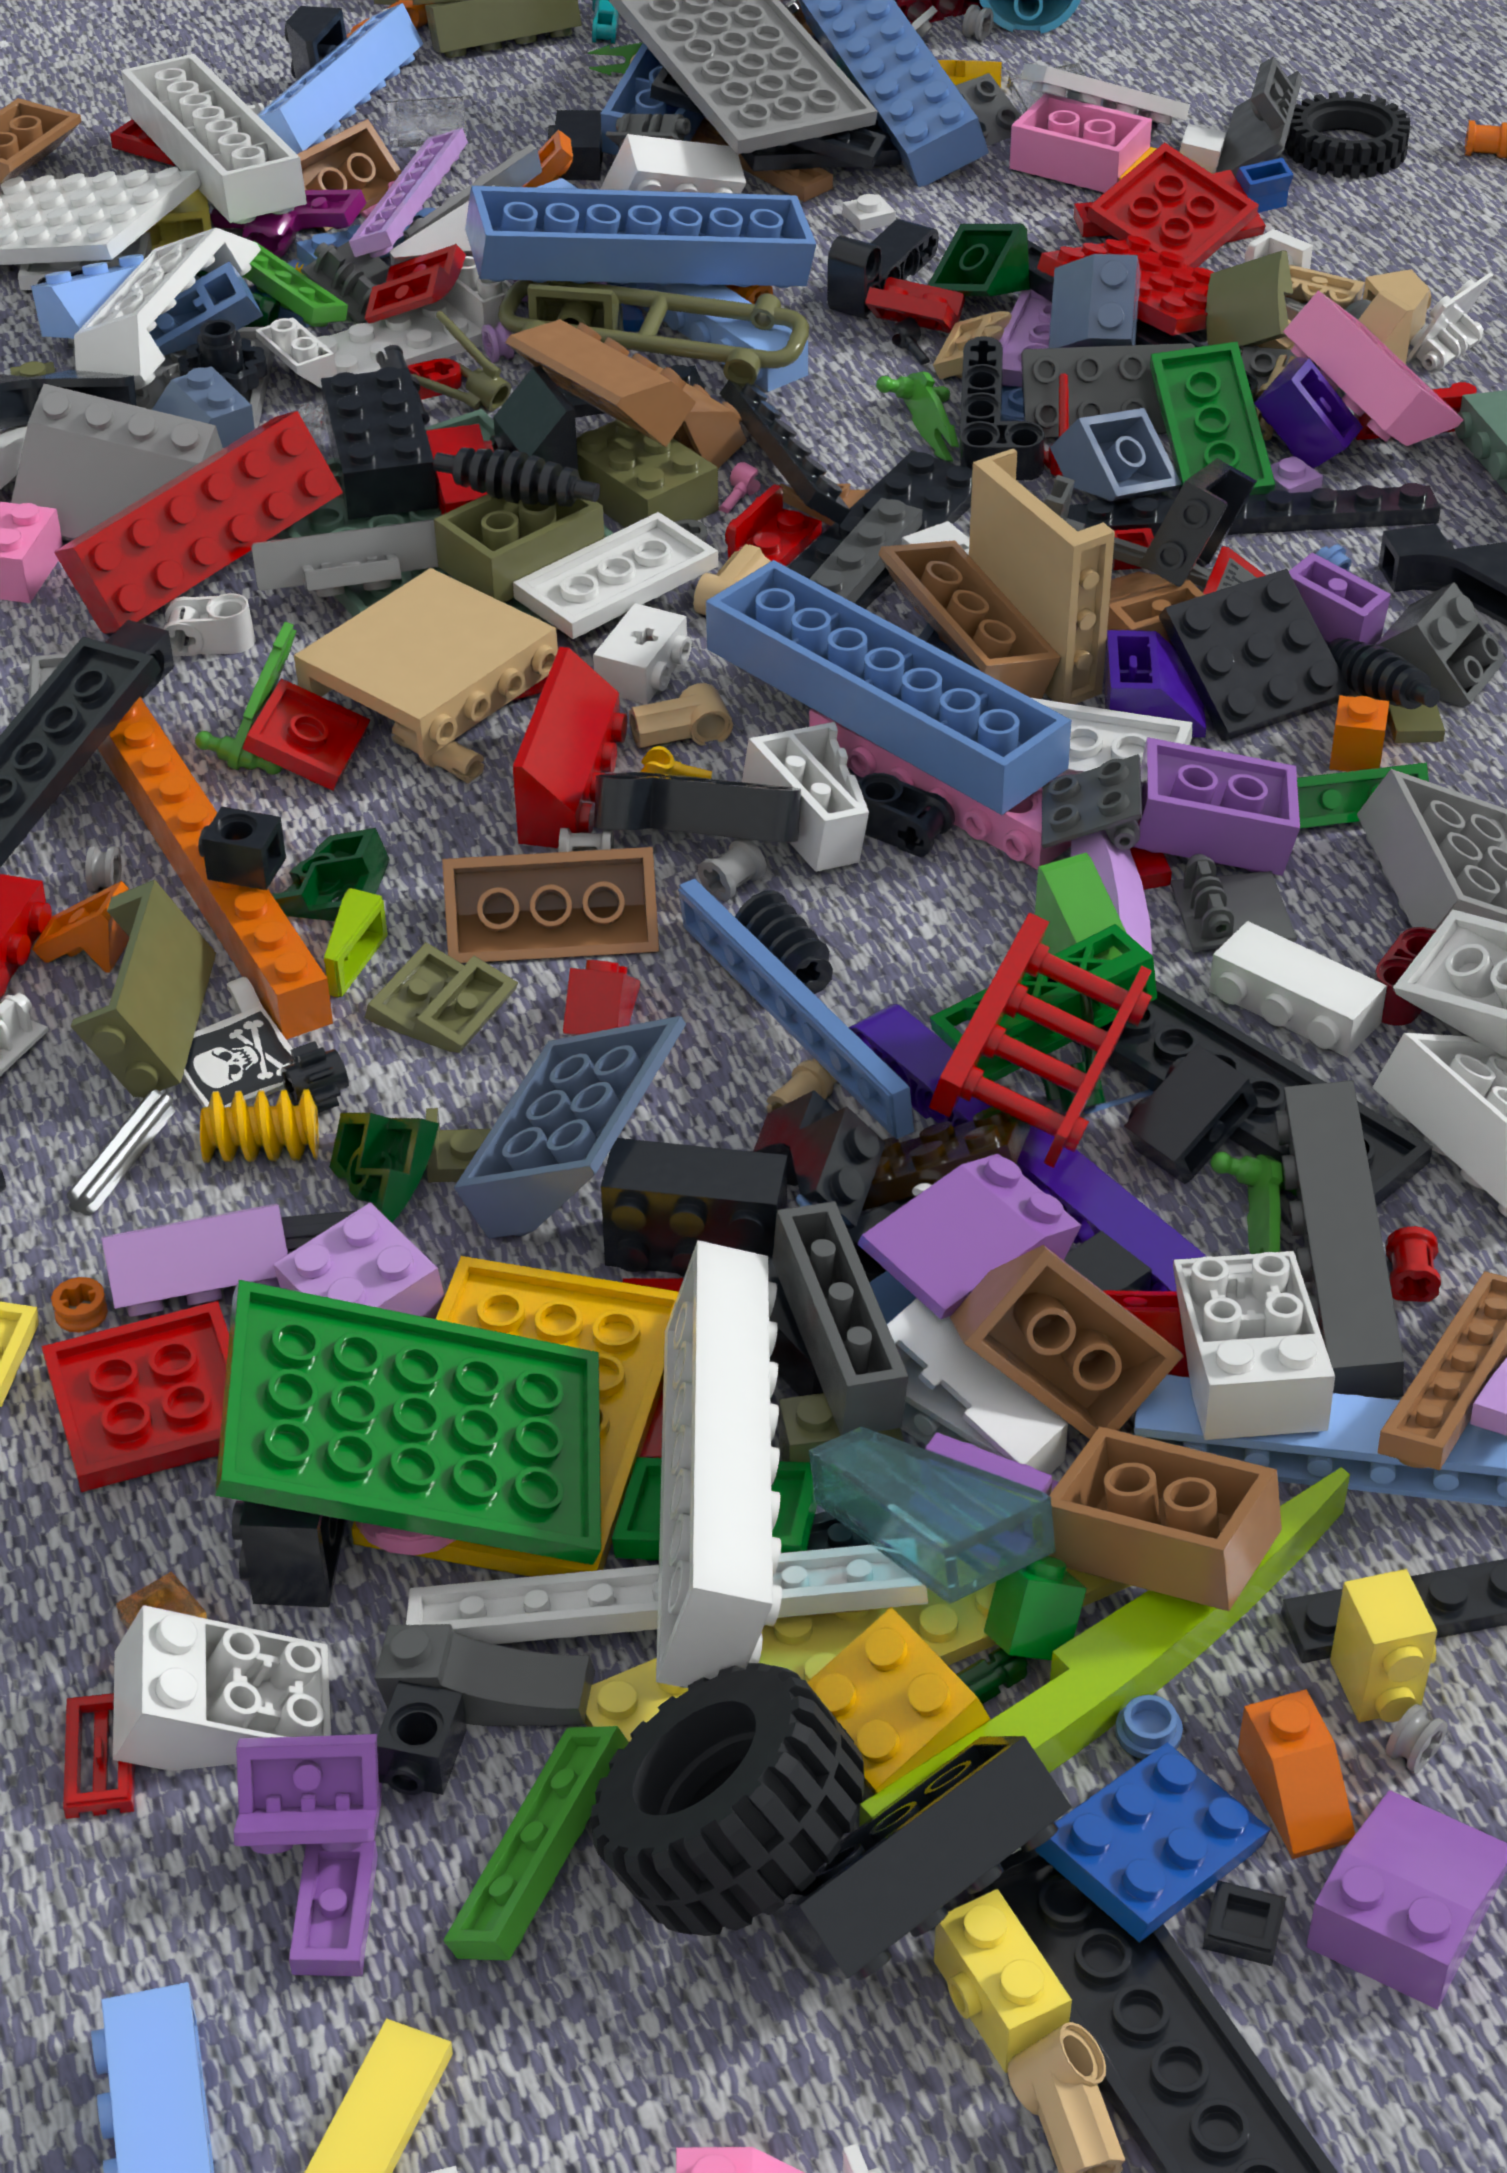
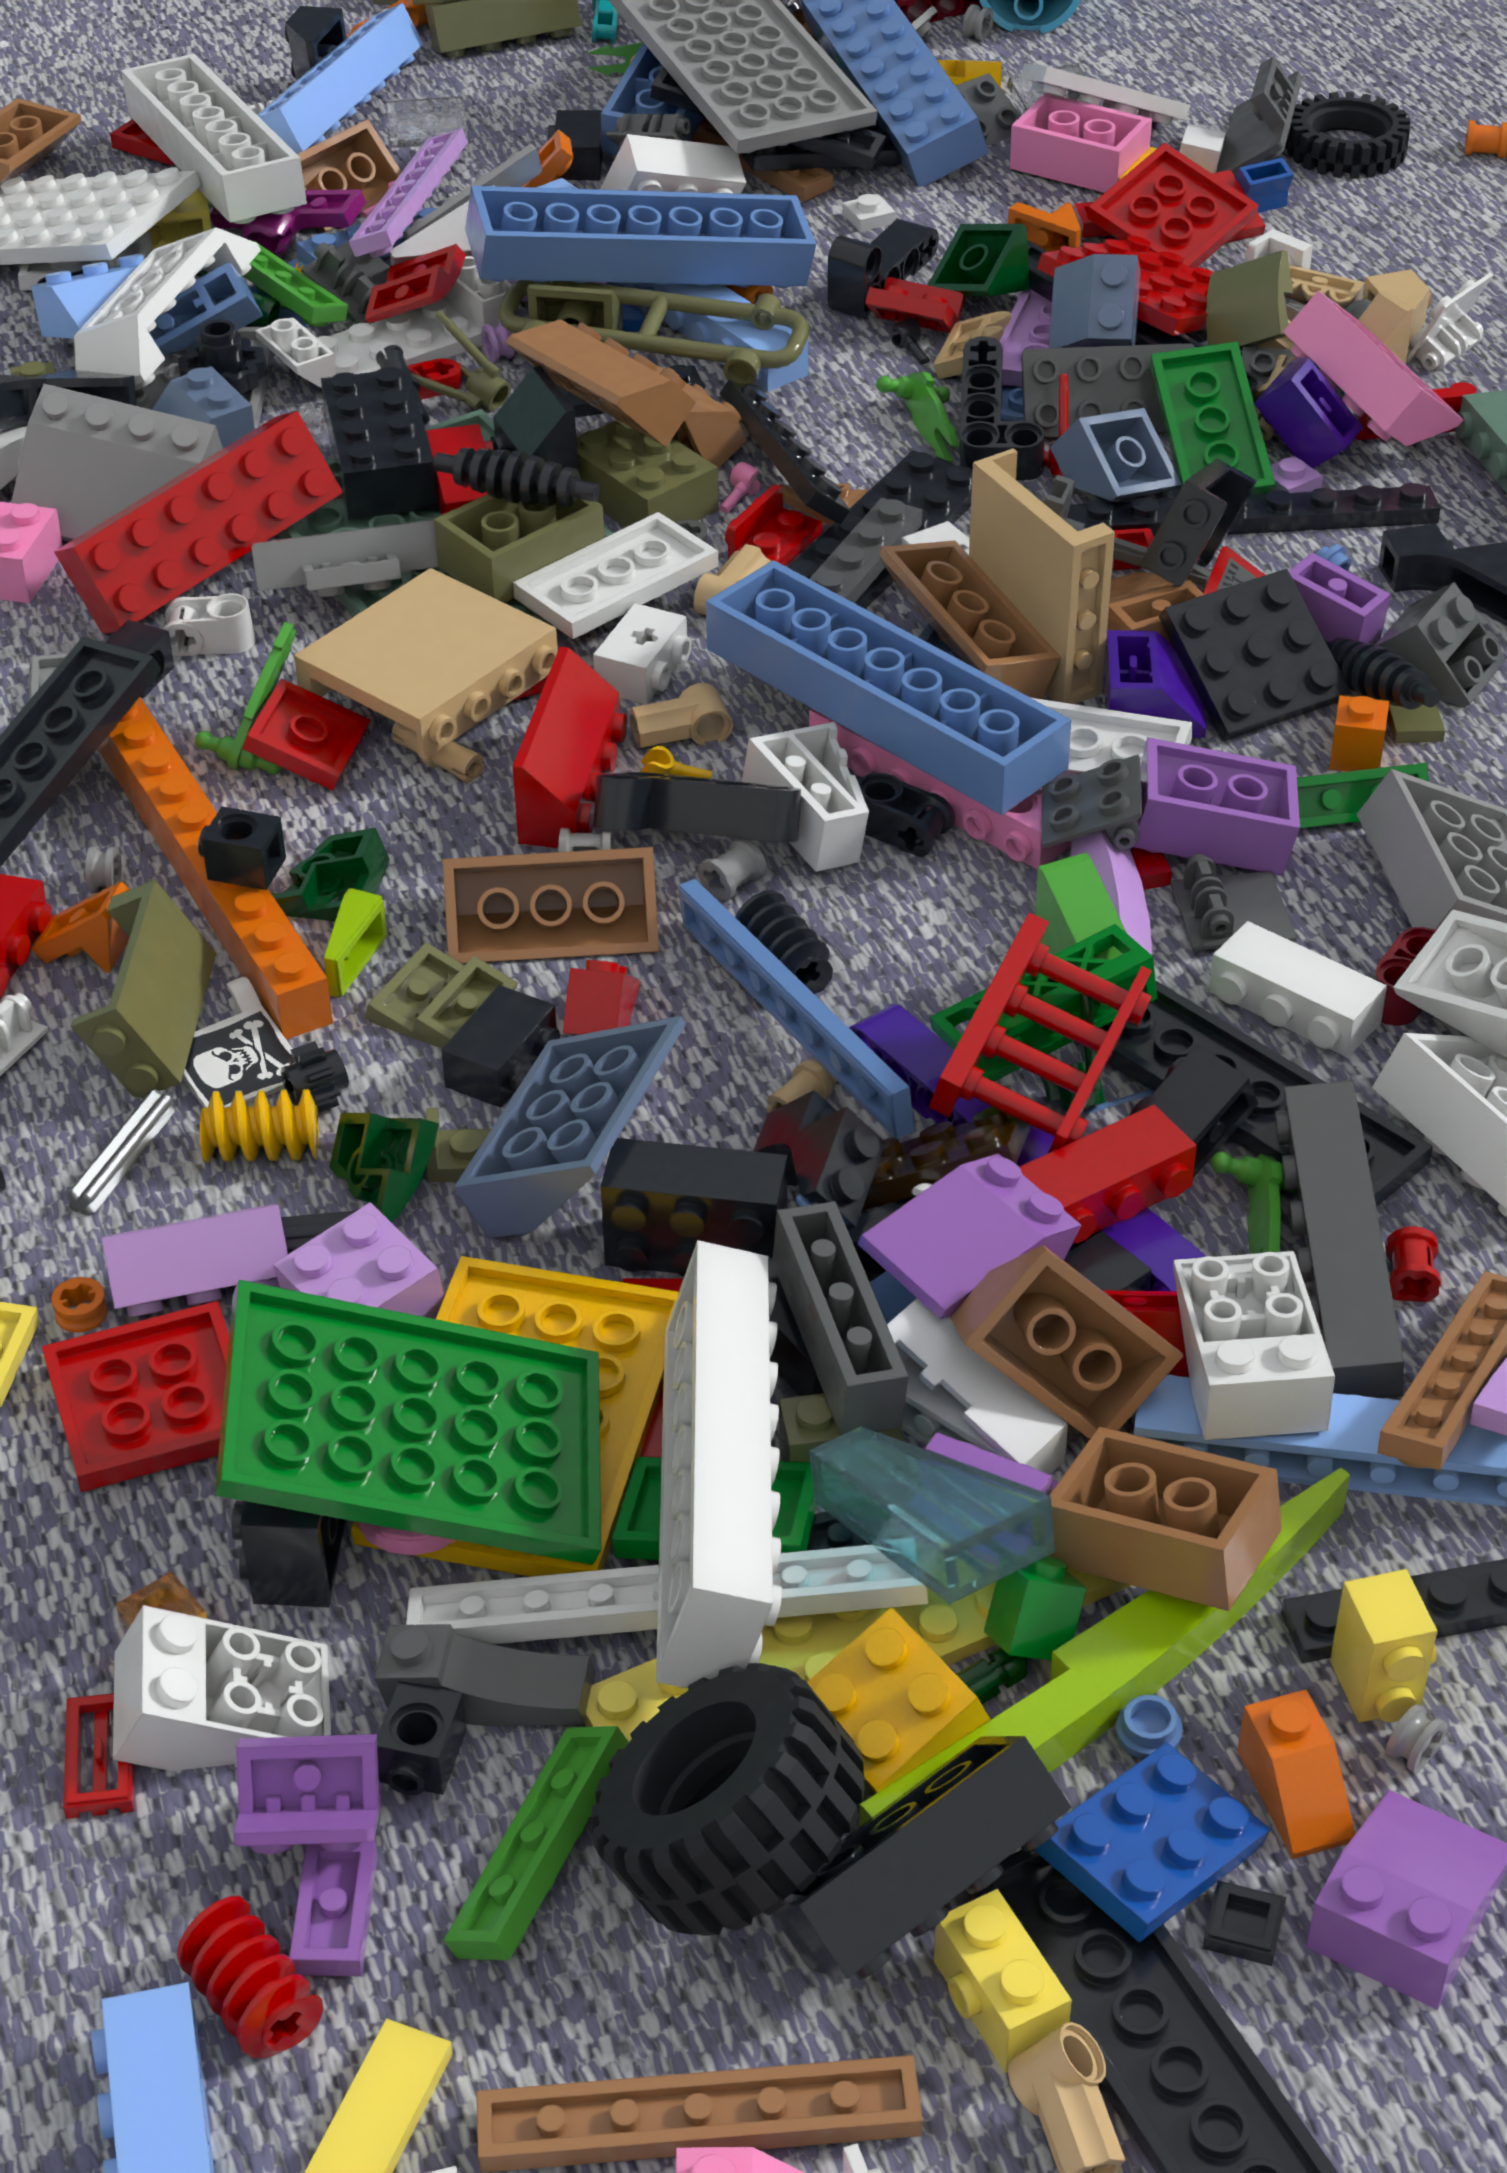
none -> red piece [176,1896,324,2059]
none -> black brick [441,985,560,1108]
none -> medium nougat plate [476,2055,923,2173]
none -> orange slope [1008,202,1081,252]
none -> red brick [1019,1105,1197,1244]

